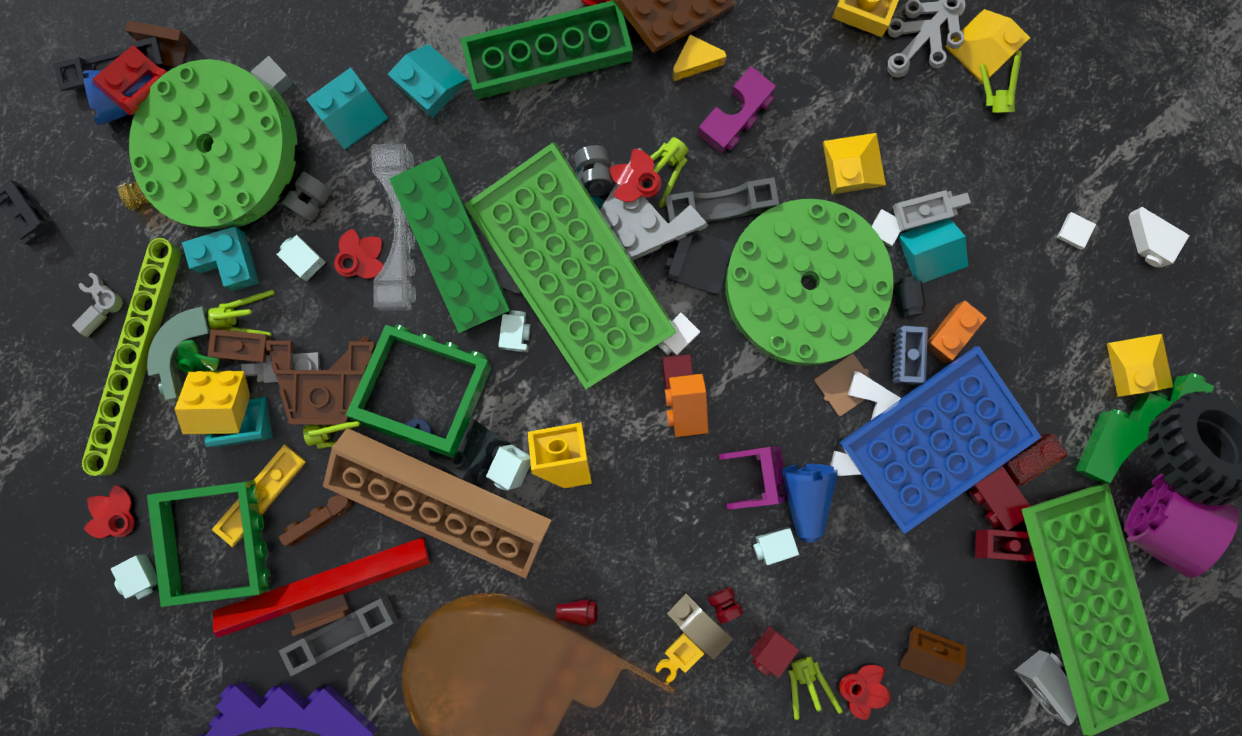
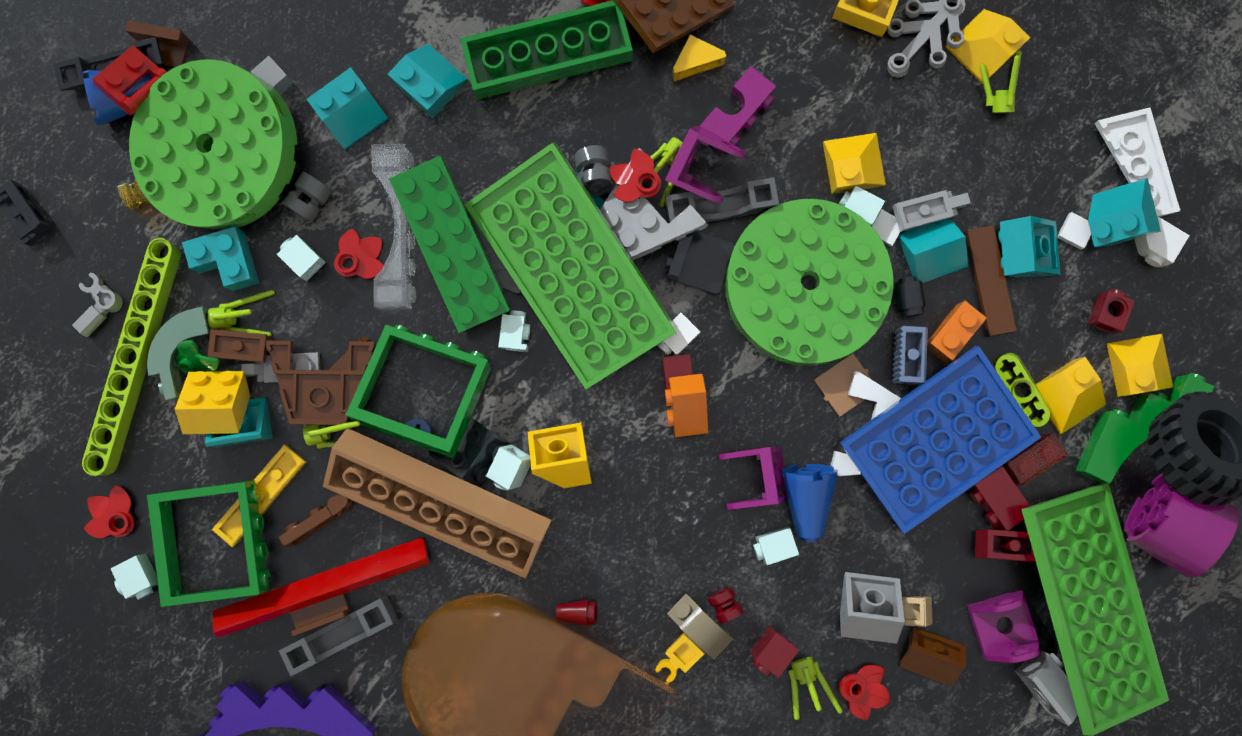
none -> magenta hose [665,125,746,203]
none -> light aqua brick [839,186,885,226]
none -> light grey slope [840,572,905,644]
none -> tan slope [902,596,932,627]
none -> reddish brown tile [965,225,1017,337]
none -> magenta hose [967,590,1040,663]
none -> lime beam [995,353,1051,427]
none -> teal slope [999,216,1061,278]
none -> yellow slope [1029,357,1106,435]
none -> teal slope [1088,178,1161,247]
none -> dark red brick [1088,289,1135,334]
none -> white wing [1094,108,1180,217]

